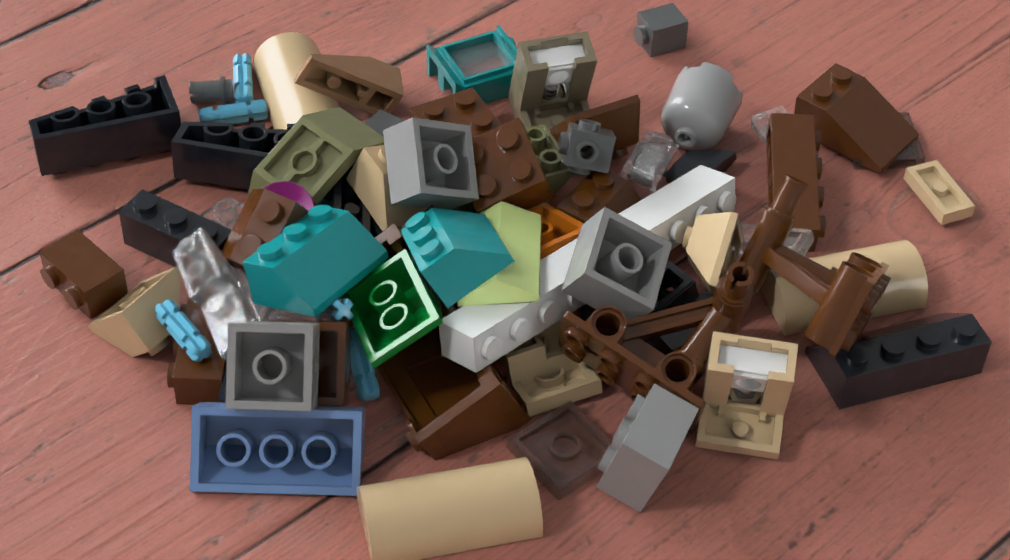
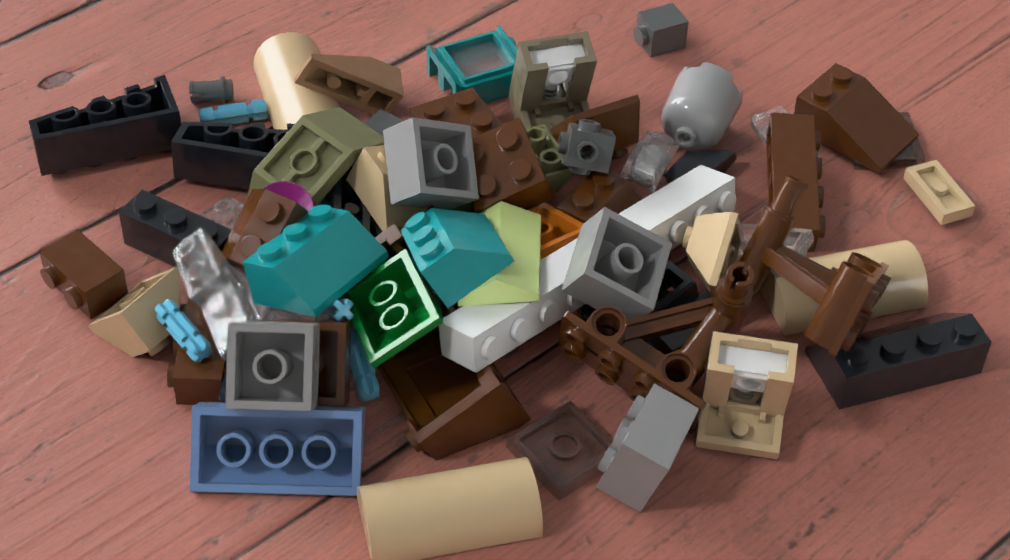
medium azure axle [233,53,253,105] -> none
tan slope [499,319,603,417] -> none

